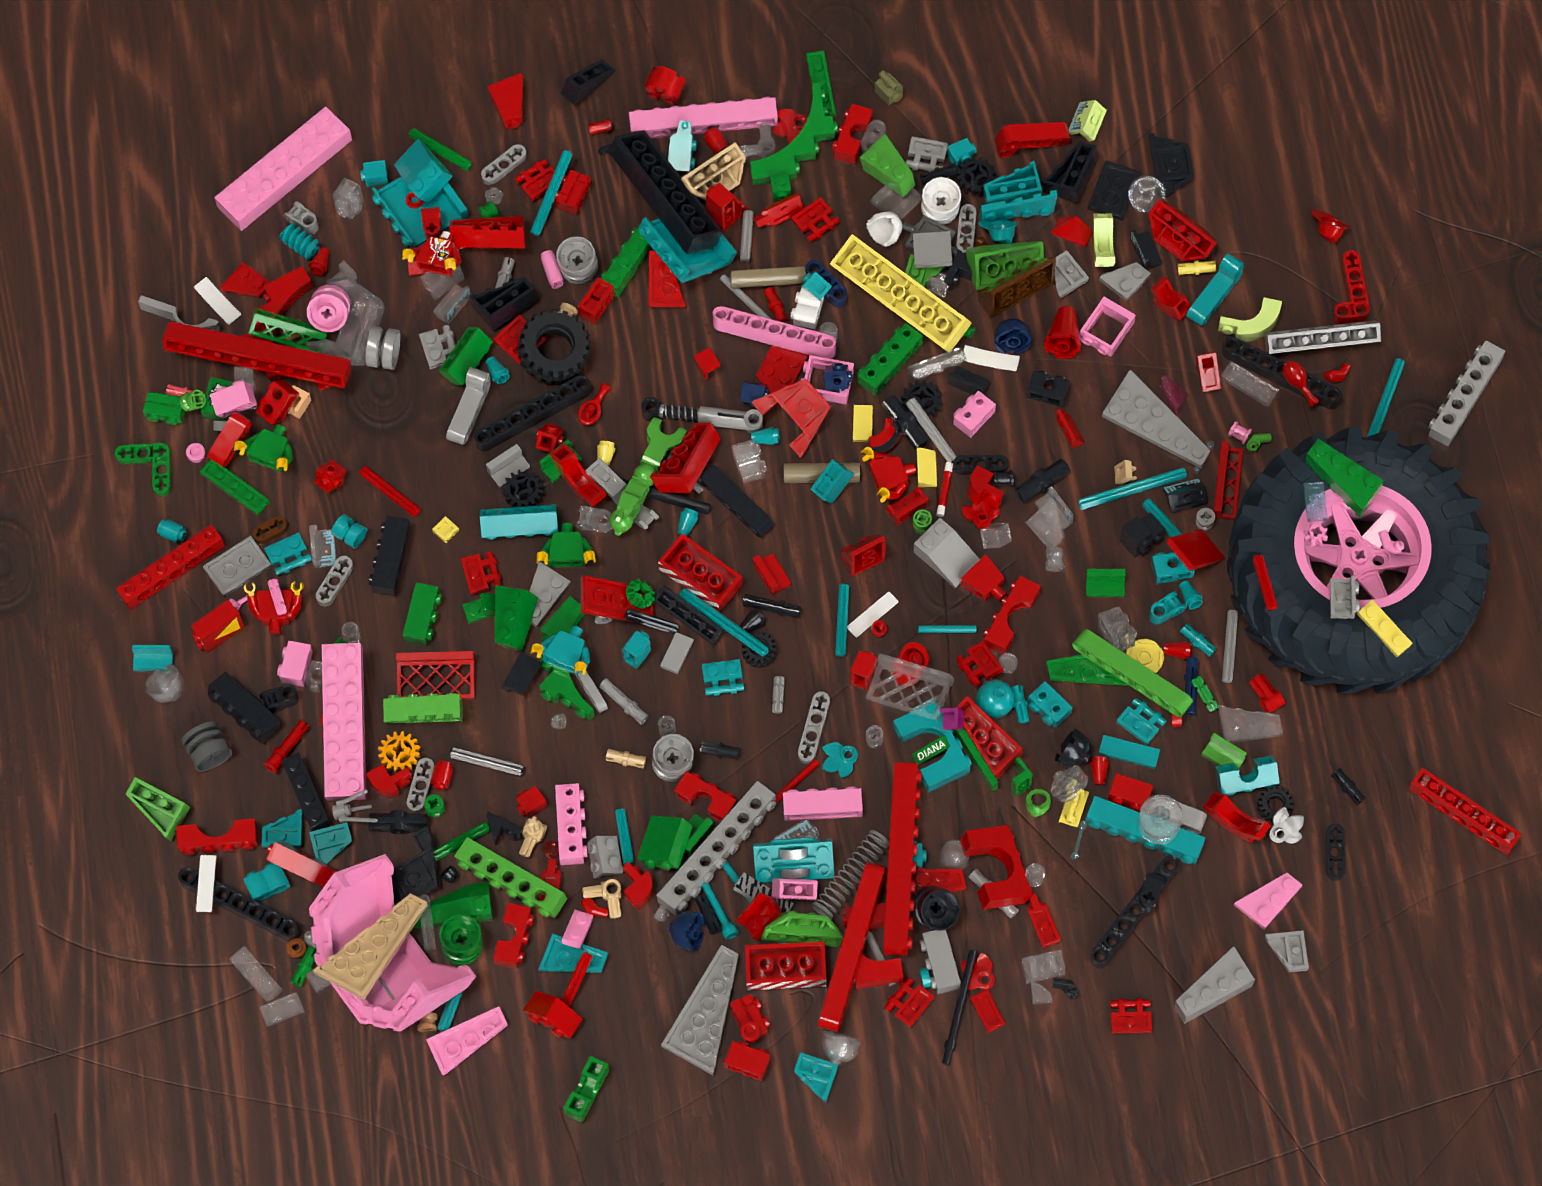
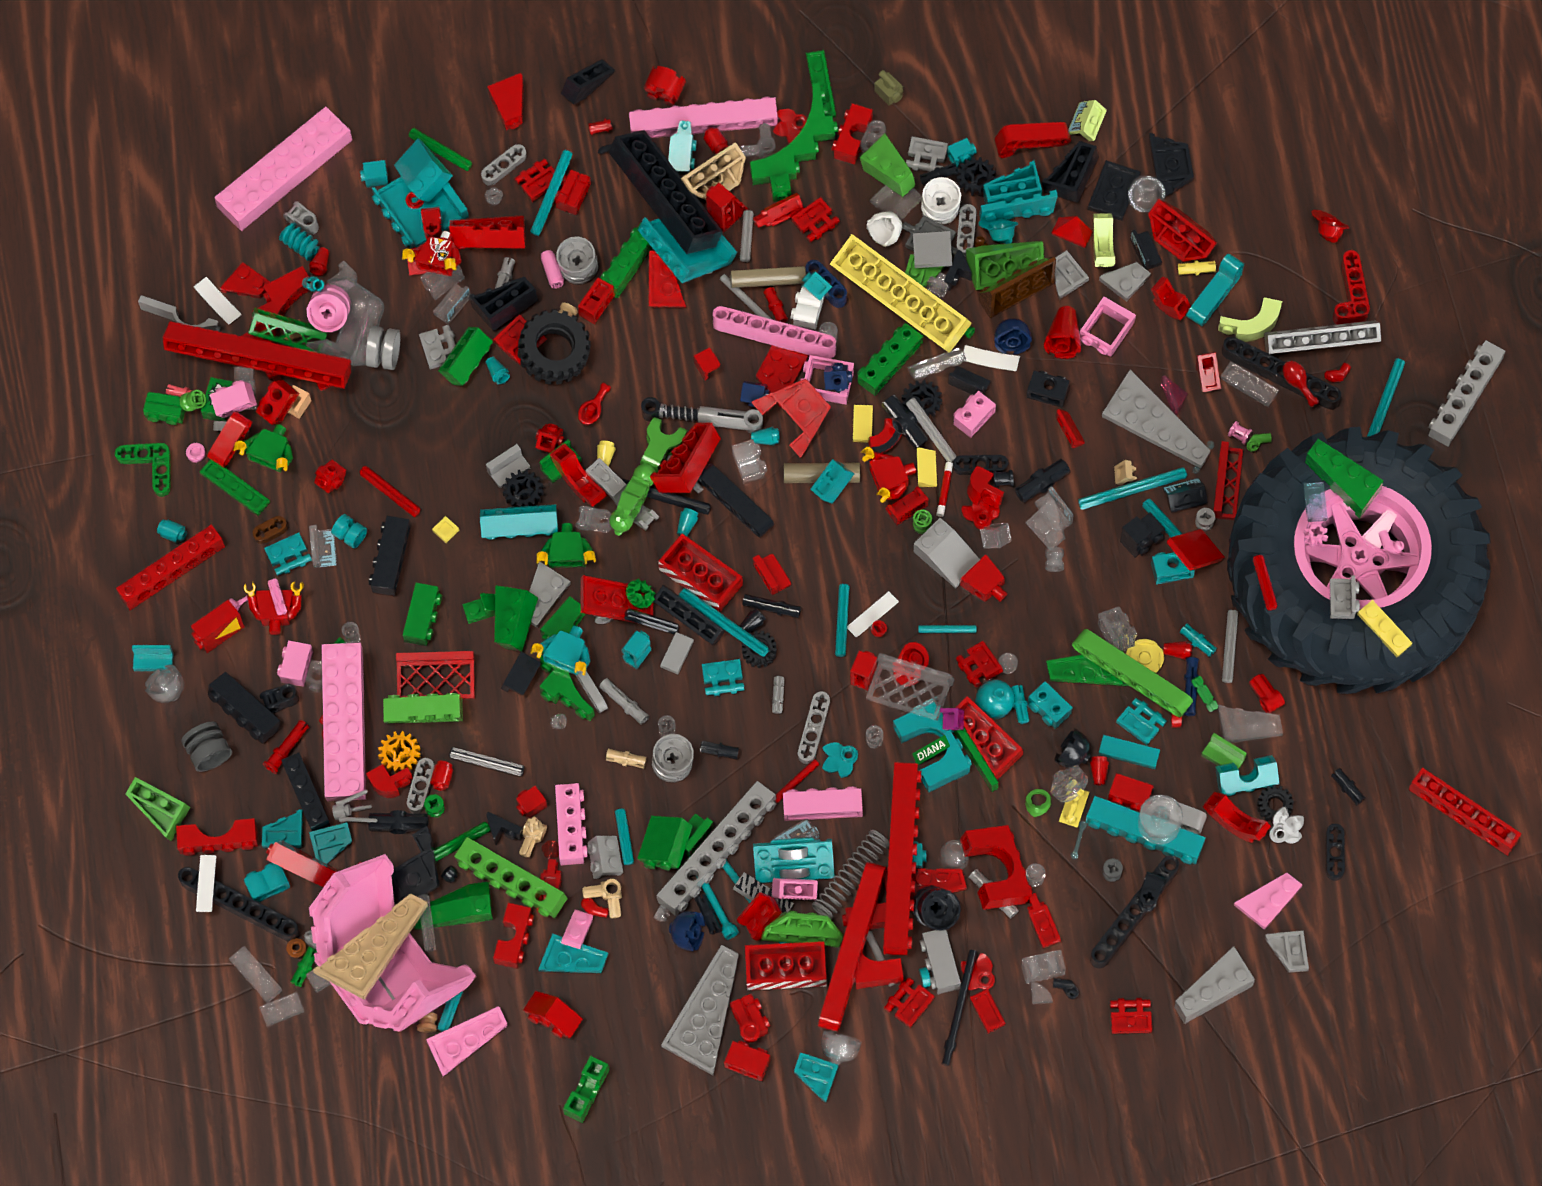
light grey tile [203,535,272,597] -> none
light grey beam [316,556,353,607] -> none
clear brick [333,177,364,219] -> none
green wheel [439,914,483,965] -> none
light grey beam [446,367,491,445] -> none
red plate [461,552,502,595] -> none
black beam [474,375,591,451] -> none
green wheel [477,201,499,218] -> none
red axle [561,952,592,1007] -> none
red brick [623,862,653,910] -> none
red arch [674,771,737,823] -> none
red slope [840,535,885,577] -> none
red arch [983,575,1041,656] -> none
green panel [1011,757,1033,798] -> none
green panel [1086,569,1126,597] -> none
teal piece [1149,591,1187,625] -> none
teal cone [1179,580,1203,610] -> none
none -> teal pin [302,276,324,292]
none -> dark grey wheel [1102,859,1123,882]

